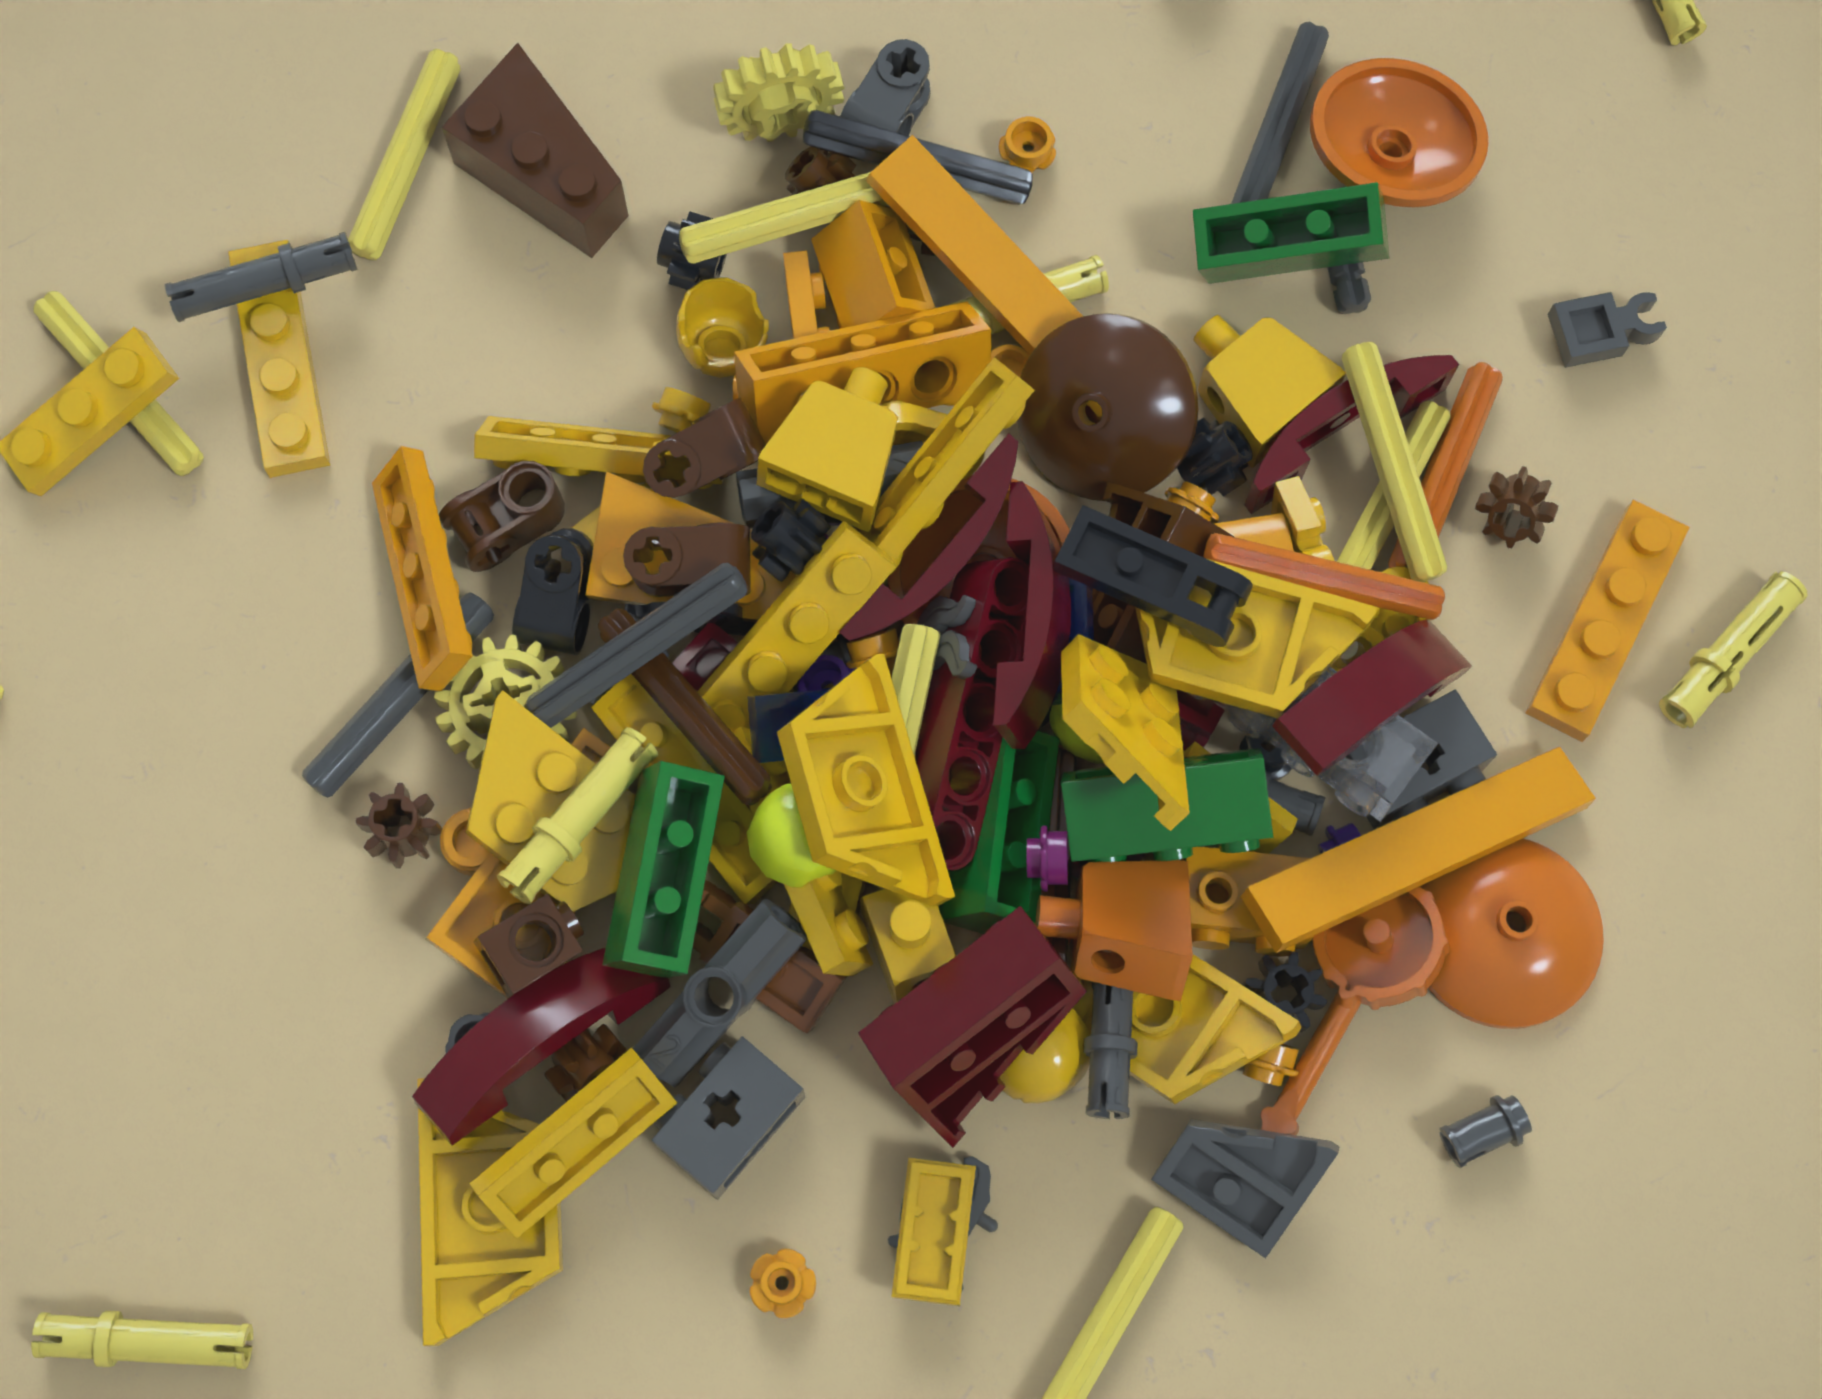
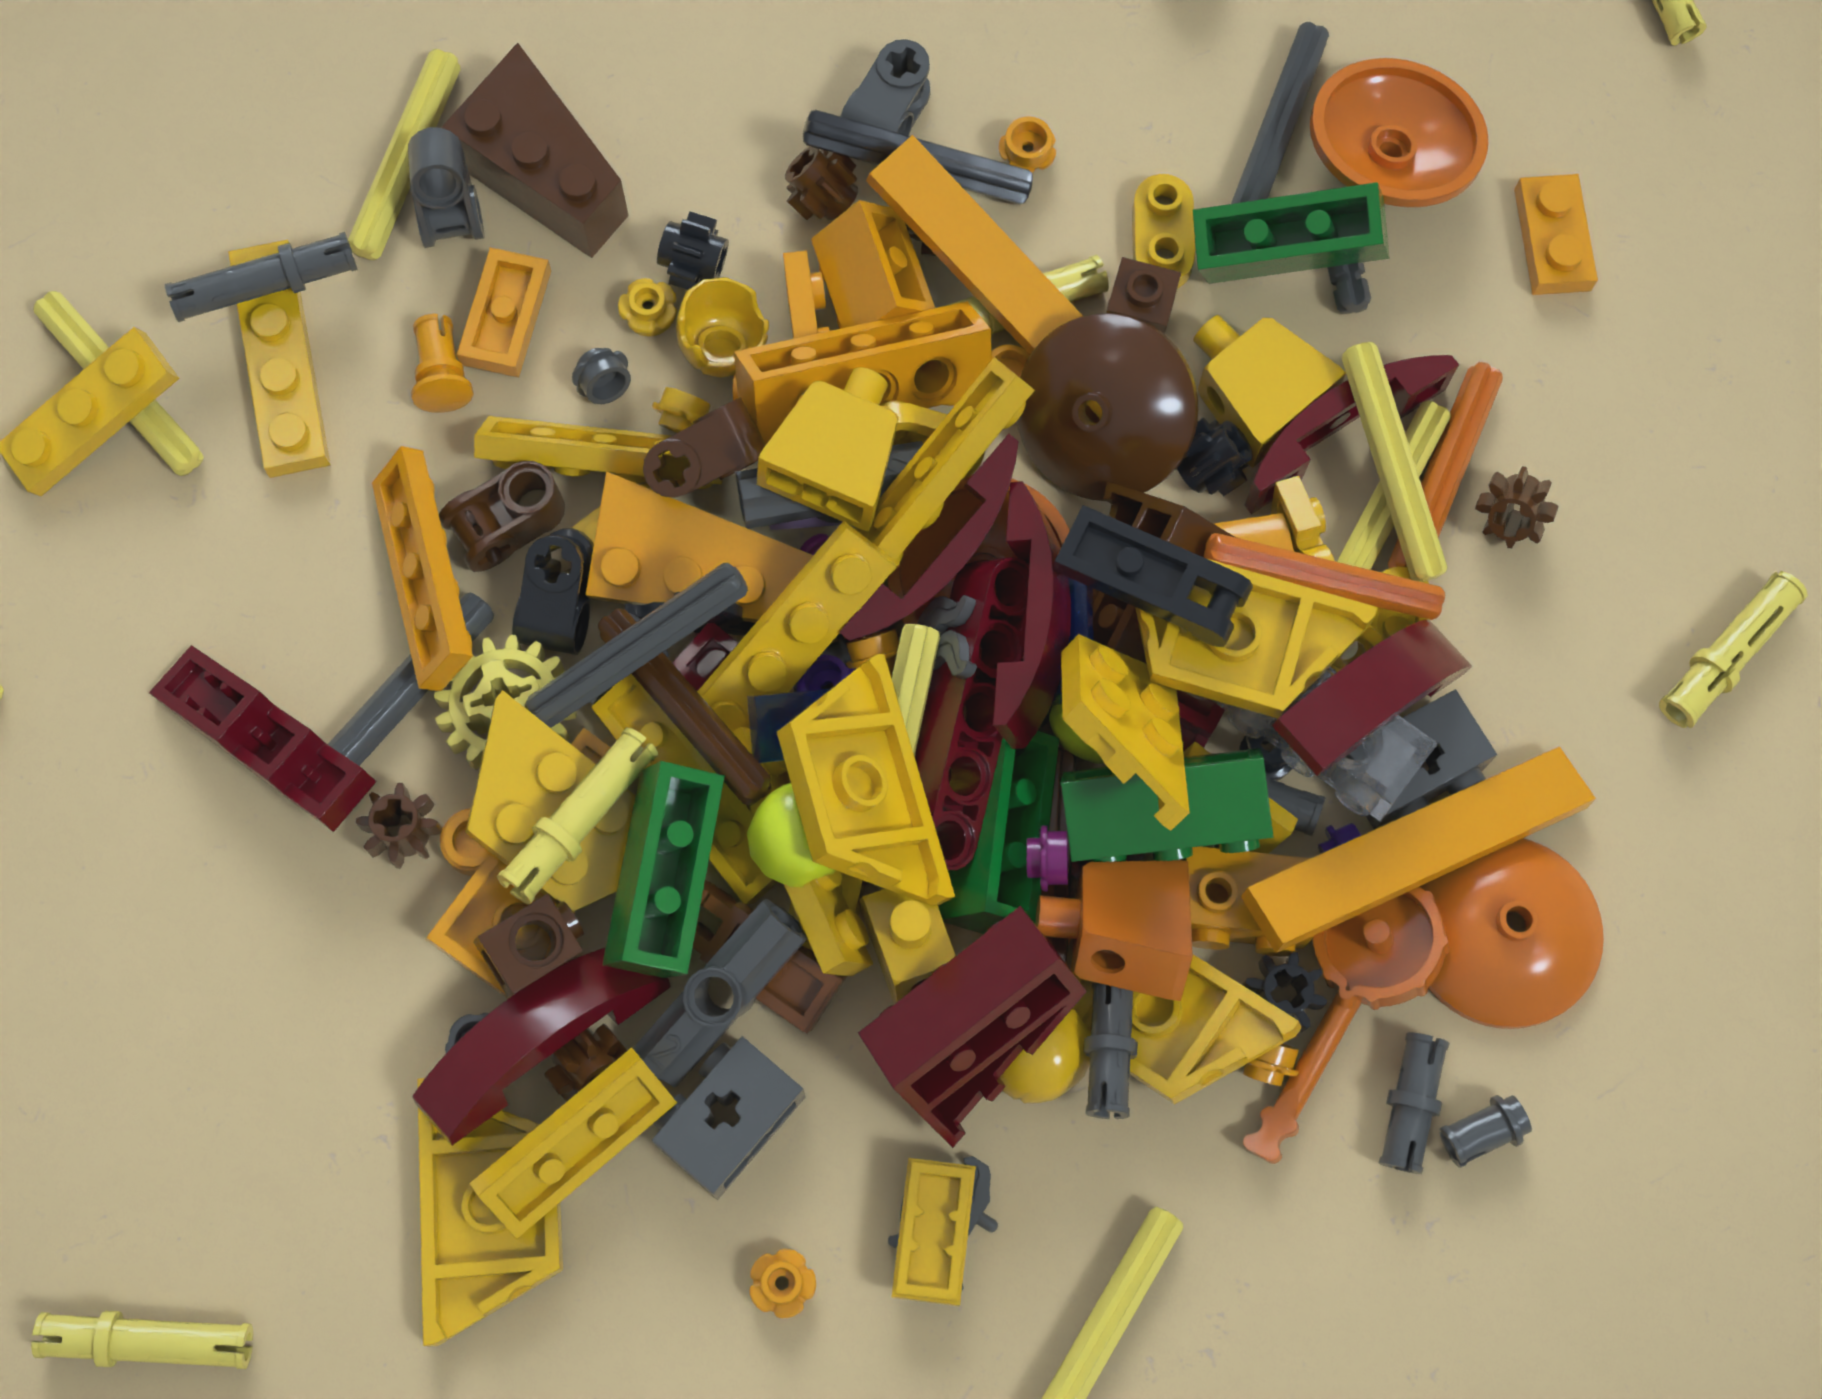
reddish brown piece [623,523,751,597] -> none
light yellow axle [679,172,888,264] -> none
light yellow gear [713,43,845,142] -> none
black gear [751,498,831,582] -> none
dark grey wing [1151,1119,1340,1259] -> none
light orange plate [1164,482,1219,523] -> none
light orange plate [1525,499,1690,742] -> none
dark grey plate [1547,292,1667,368] -> none
none -> dark red slope [149,645,377,832]
none -> dark grey piece [408,127,485,248]
none -> light orange pin [411,313,474,413]
none -> light orange plate [456,247,551,378]
none -> dark grey plate [572,348,631,404]
none -> yellow plate [618,278,677,337]
none -> reddish brown brick [1106,257,1182,334]
none -> yellow plate [1132,174,1195,289]
none -> dark grey pin [1379,1032,1450,1174]
none -> light orange plate [1514,174,1598,295]

